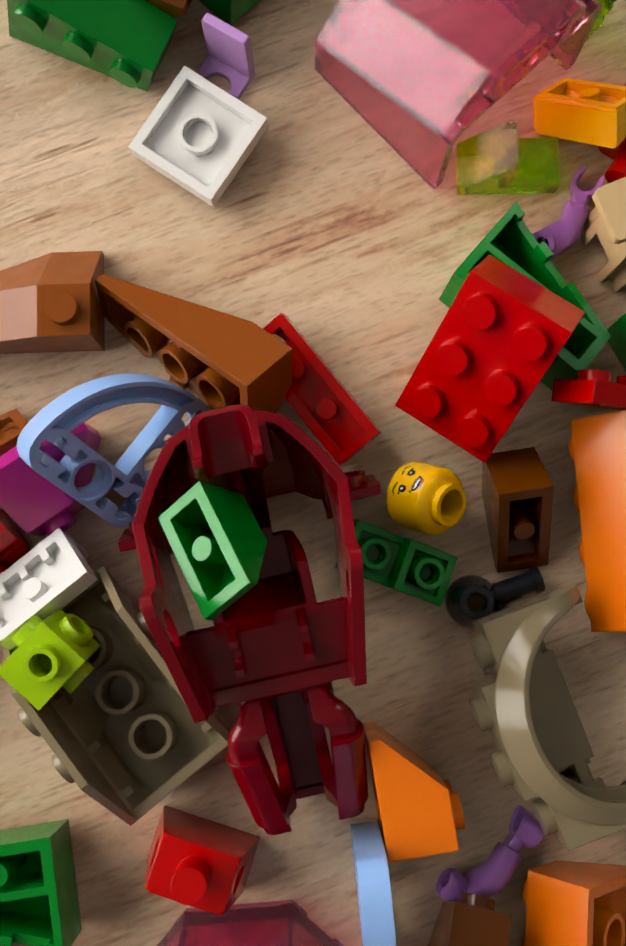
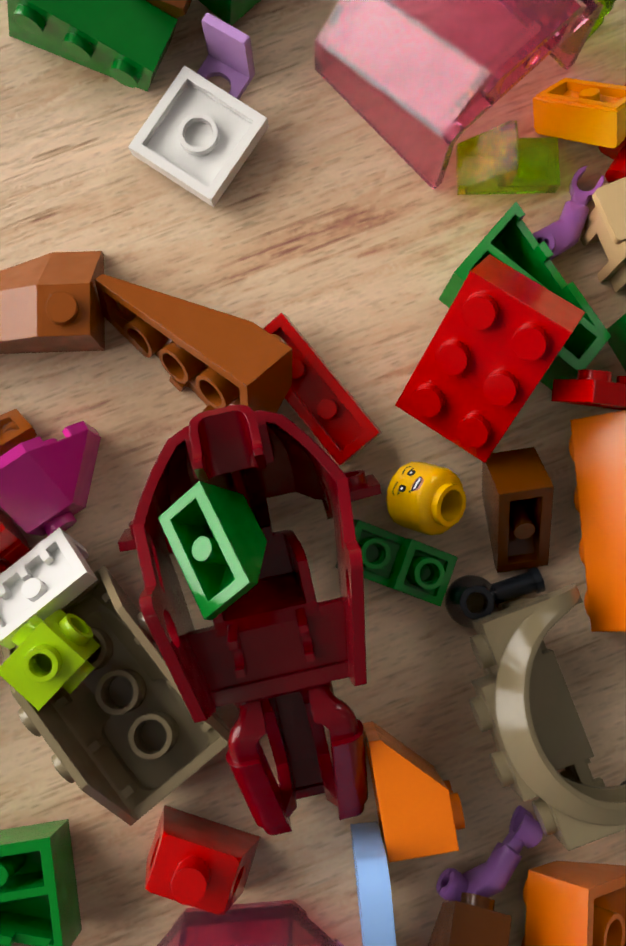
light blue beam [17,373,210,528] -> none

